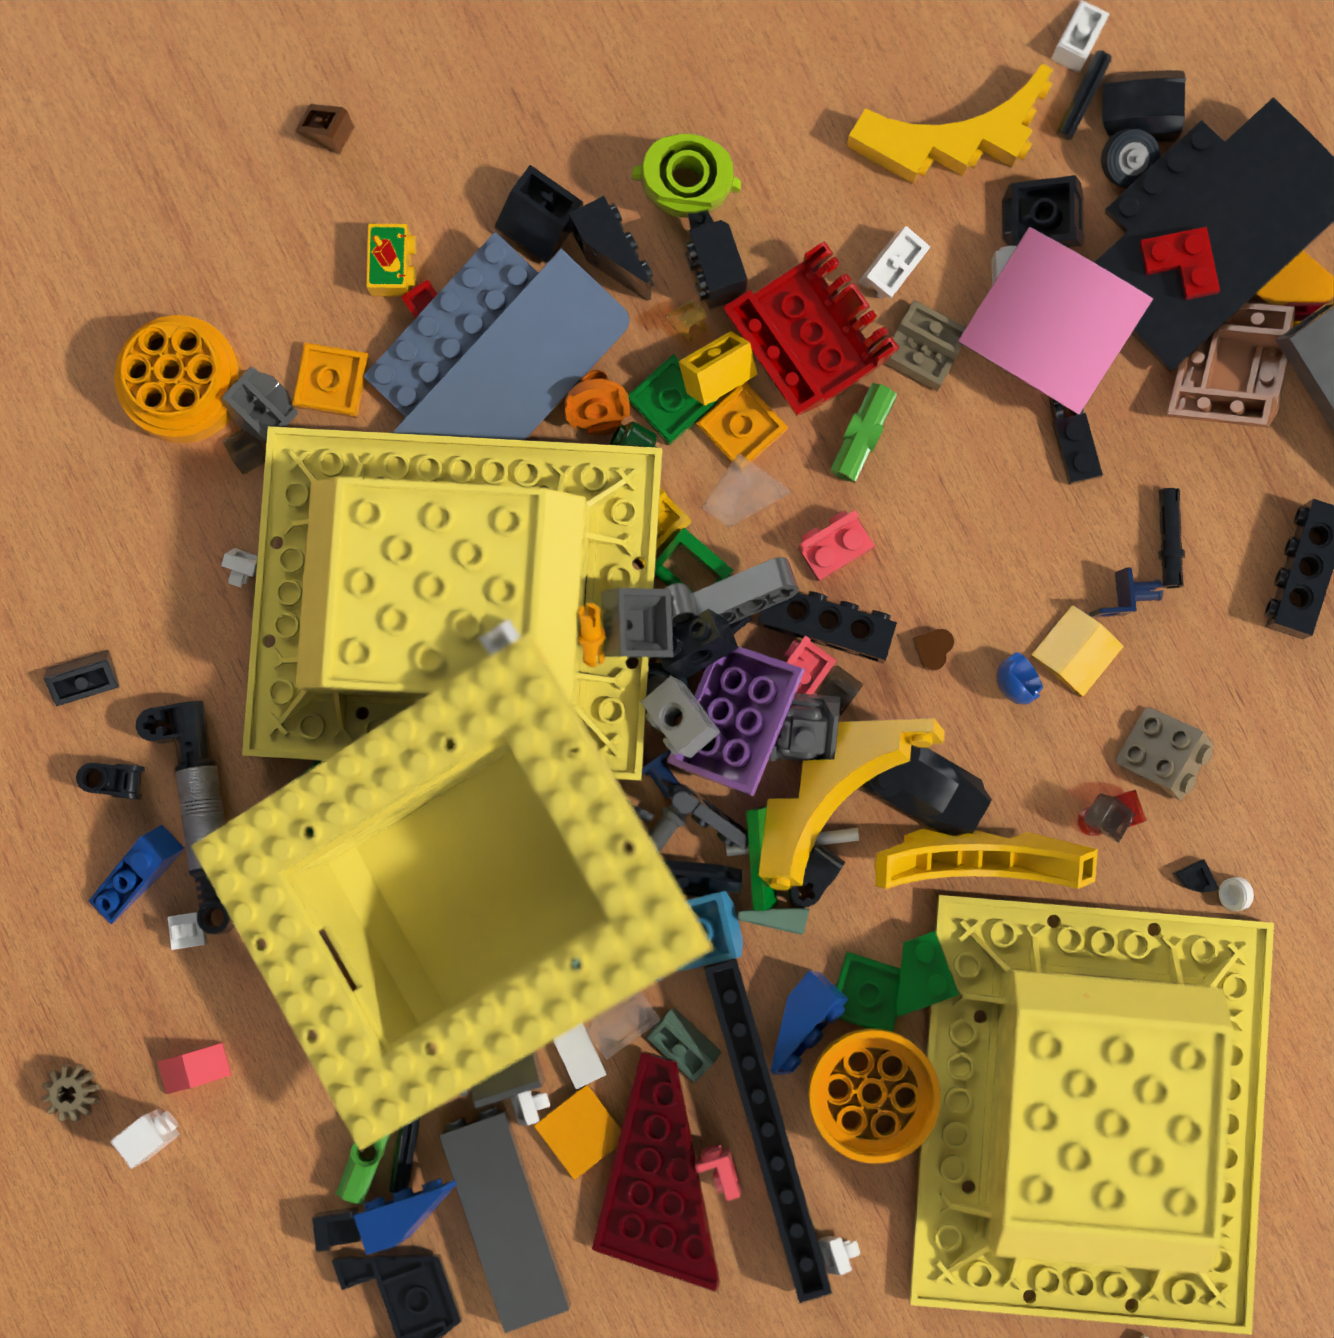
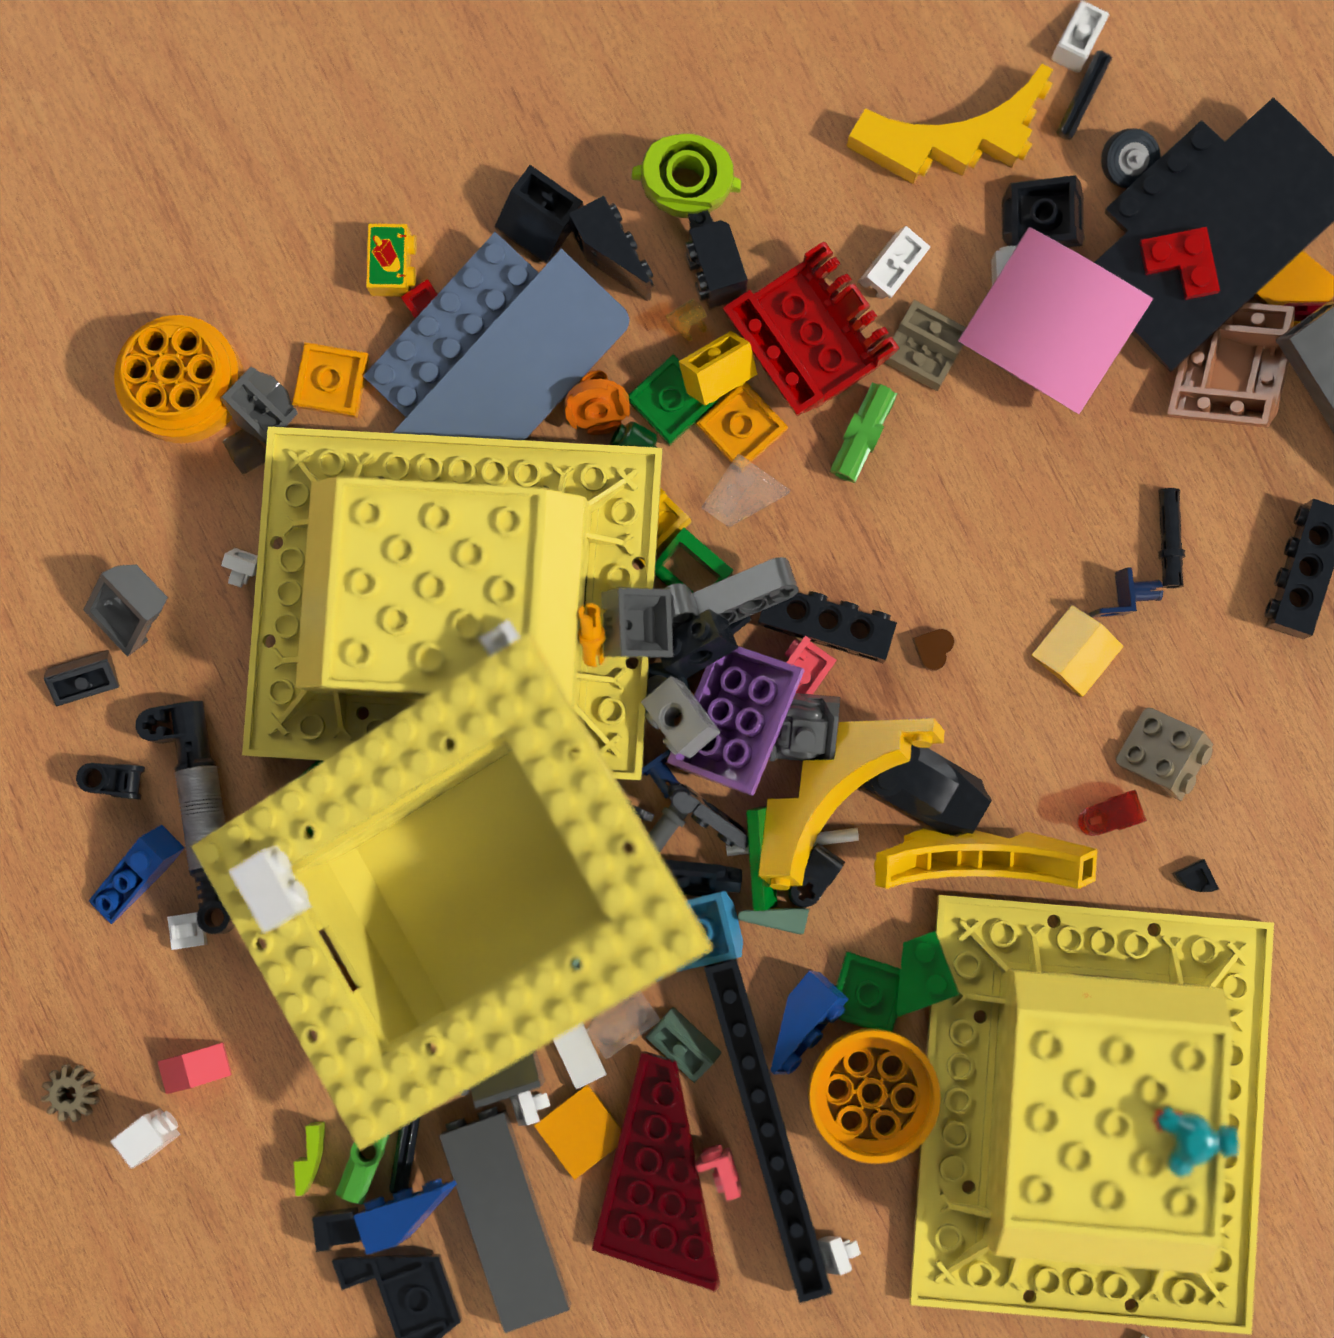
reddish brown slope [295,104,354,155] -> none
coral bracket [798,510,875,582] -> none
clear smoke slope [816,666,863,716] -> none
blue hair [996,652,1043,705] -> none
black hinge [1049,397,1103,485] -> none
clear smoke slope [1084,793,1136,843] -> none
black slope [1102,70,1186,142] -> none
white tile [1218,877,1254,911] -> none
none -> dark grey brick [83,564,168,657]
none -> white brick [229,846,312,933]
none -> lime slope [294,1122,325,1196]
none -> teal animal [1152,1107,1239,1177]

